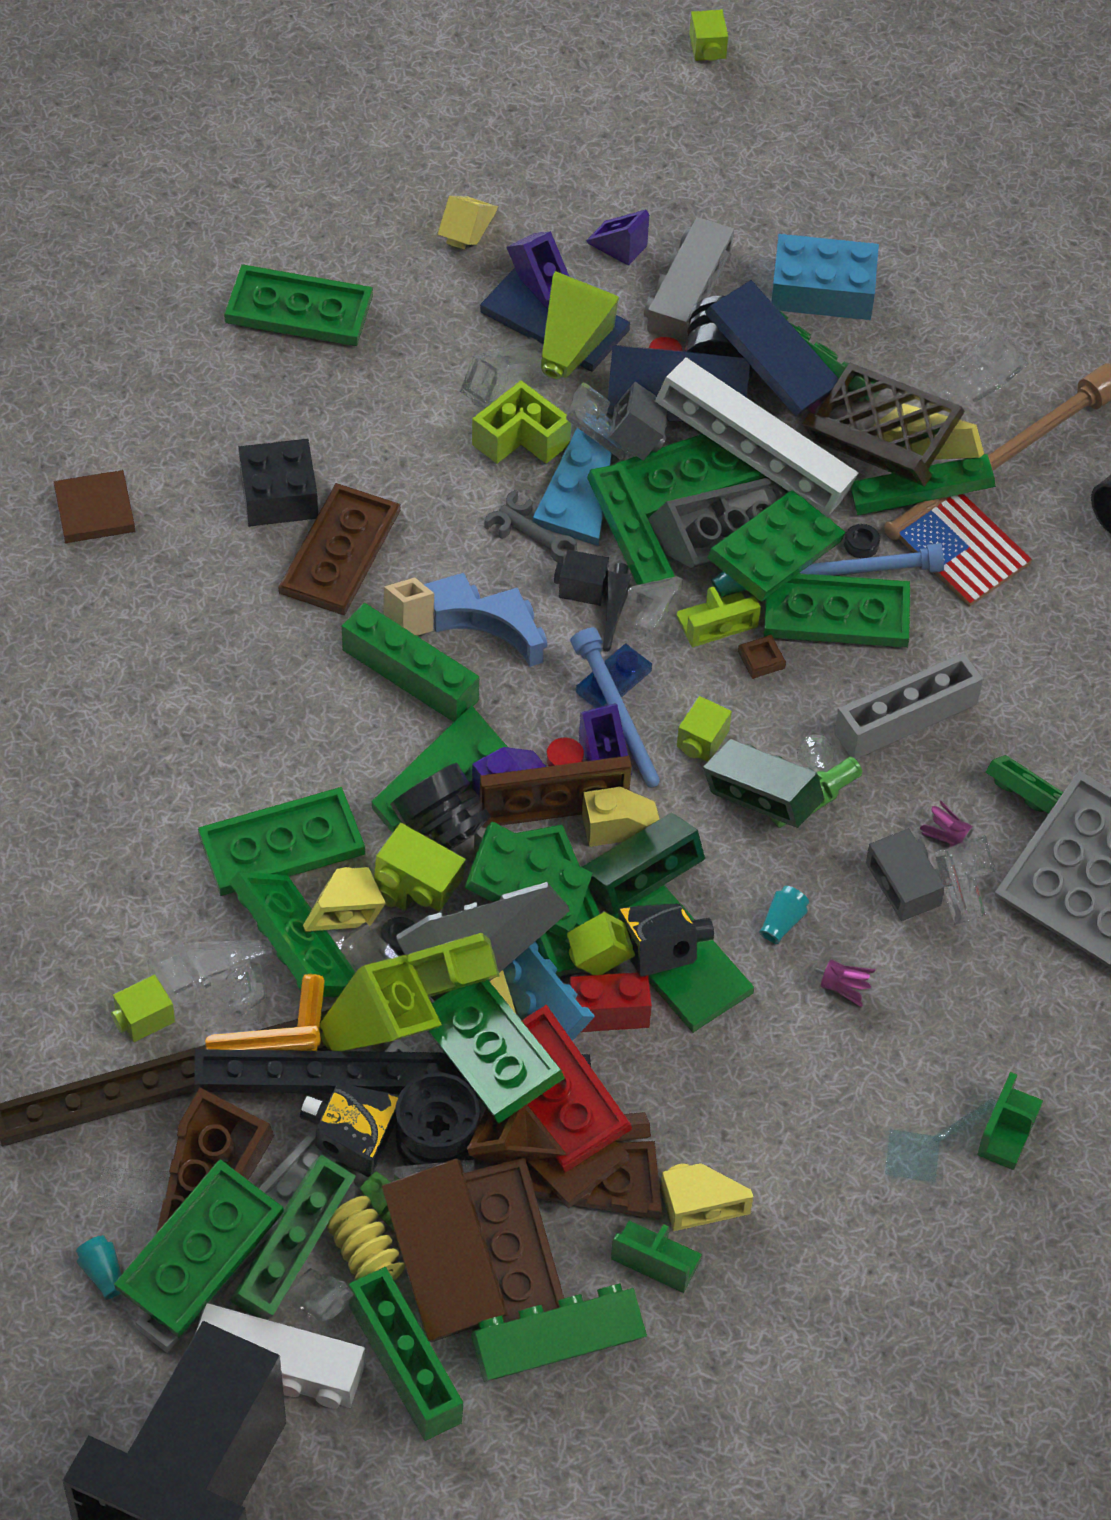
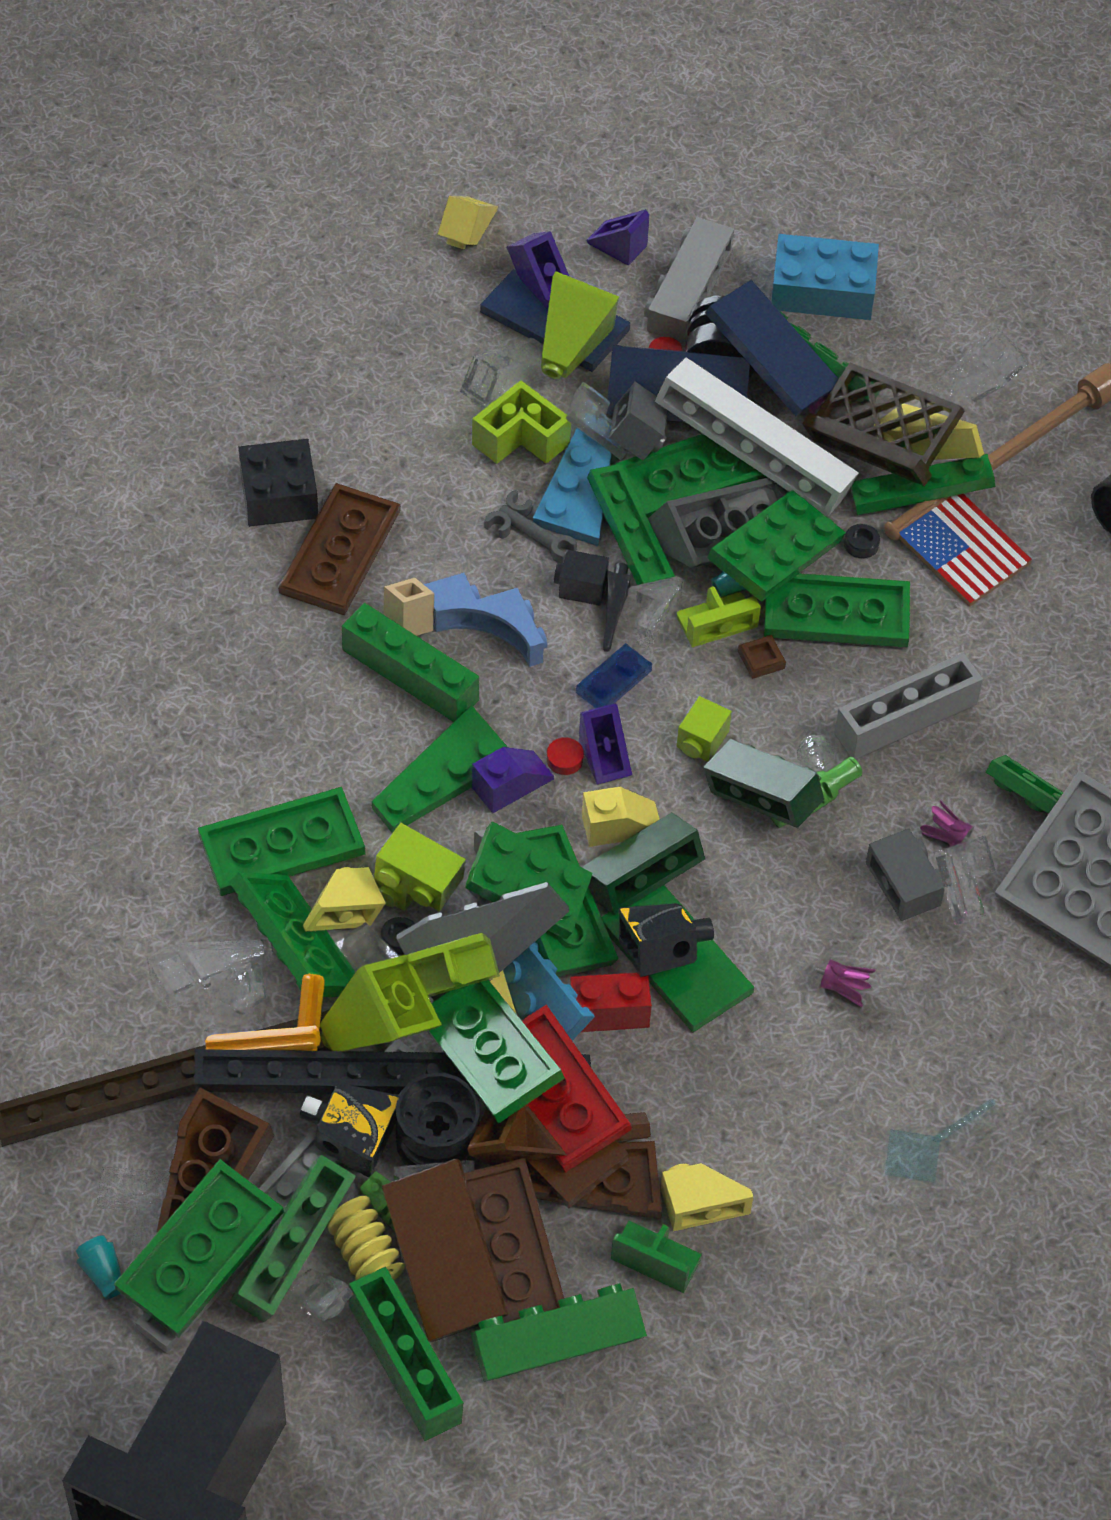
reddish brown tile [53,470,136,543] -> none
lime brick [111,974,175,1042] -> none
white brick [196,1303,366,1408] -> none
green plate [224,264,373,346] -> none
black wheel [390,762,491,850] -> none
reddish brown tile [479,756,632,828] -> none
lime brick [567,912,635,975] -> none
medium blue piece [570,627,660,788] -> none
lime brick [689,9,728,61] -> none
teal cone [759,885,809,944] -> none
medium blue piece [800,543,944,576] -> none
green panel [977,1072,1043,1170] -> none

